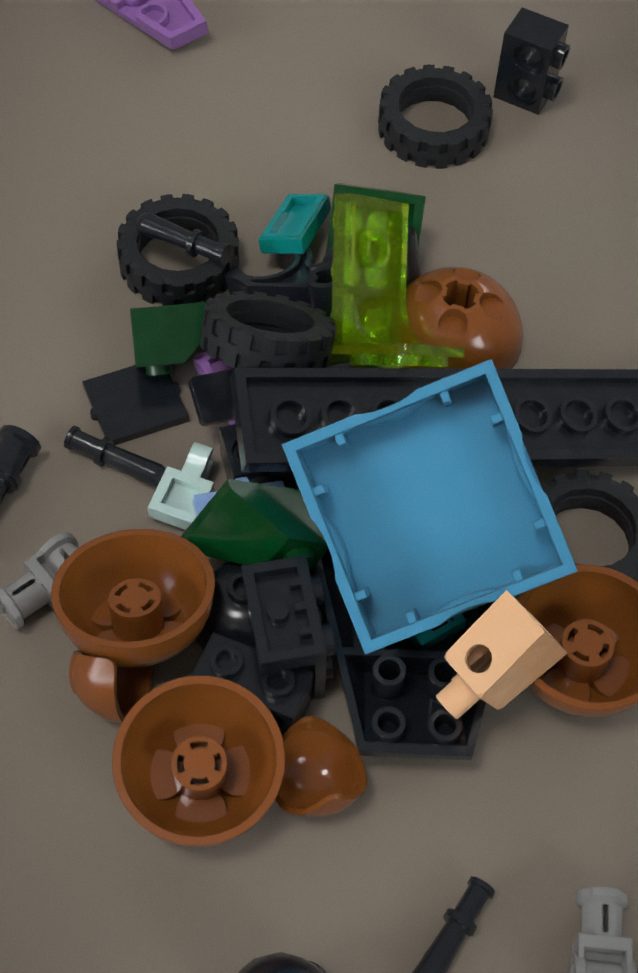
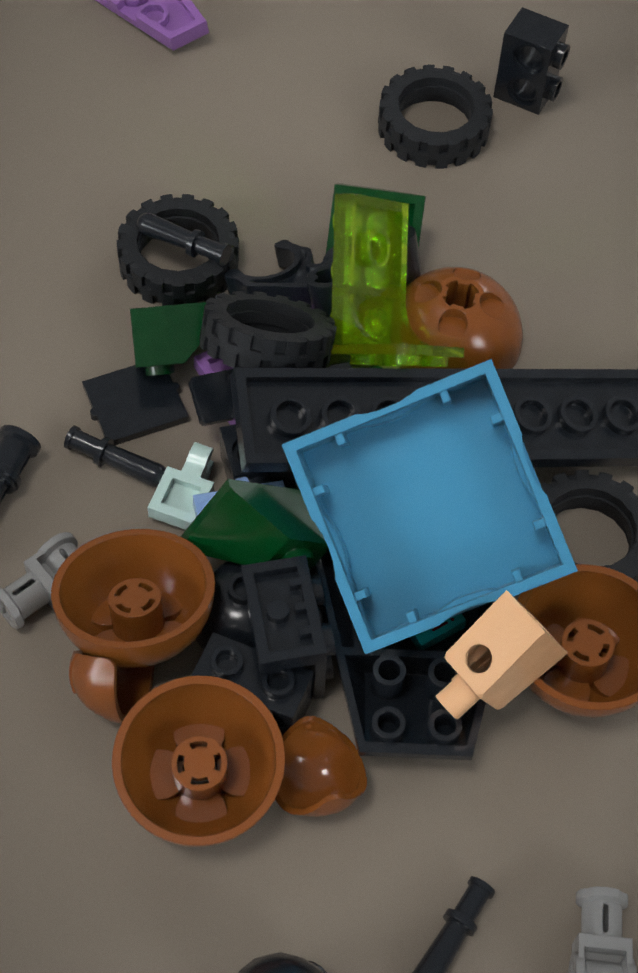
teal tile [258,194,331,254] -> none

